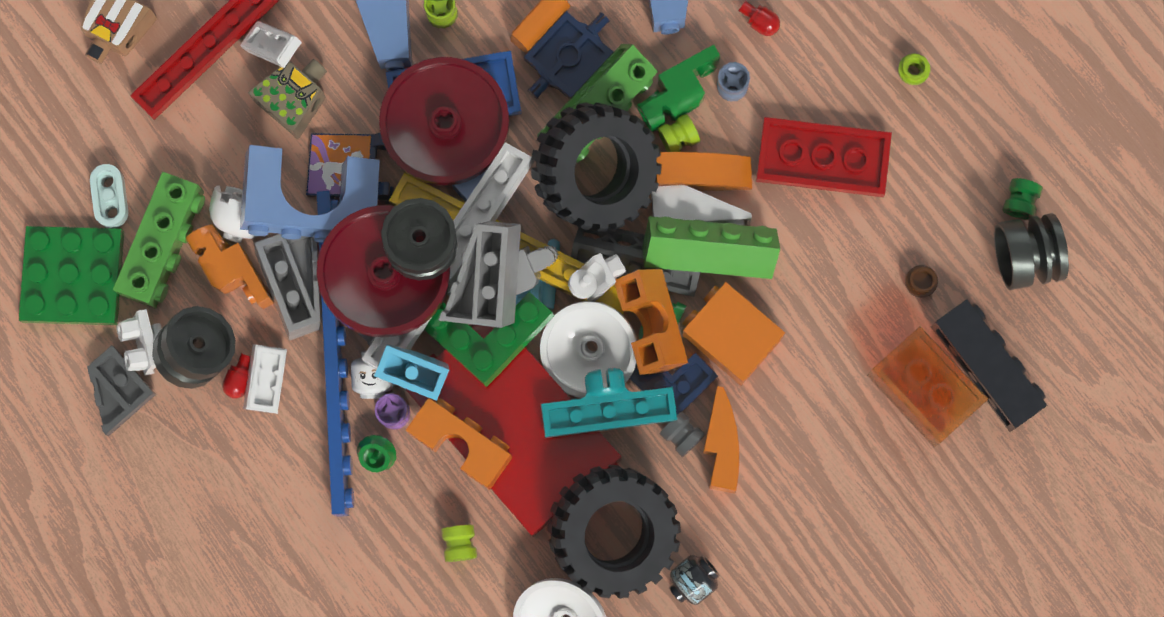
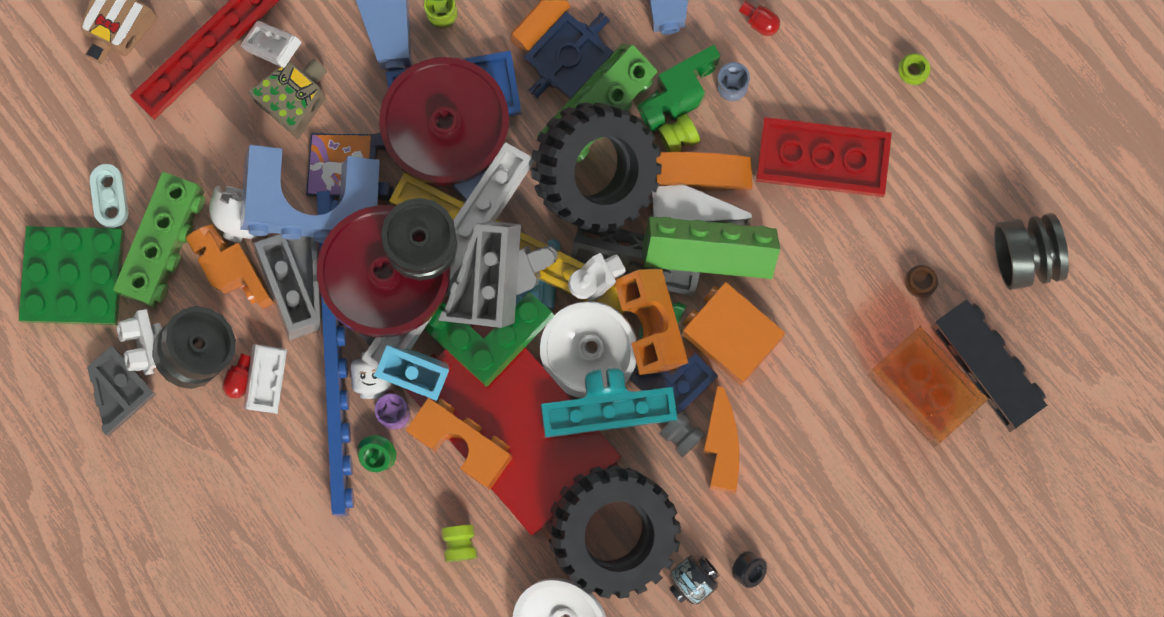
green wheel [1002,178,1043,220] -> none
none -> black tile [732,551,767,588]

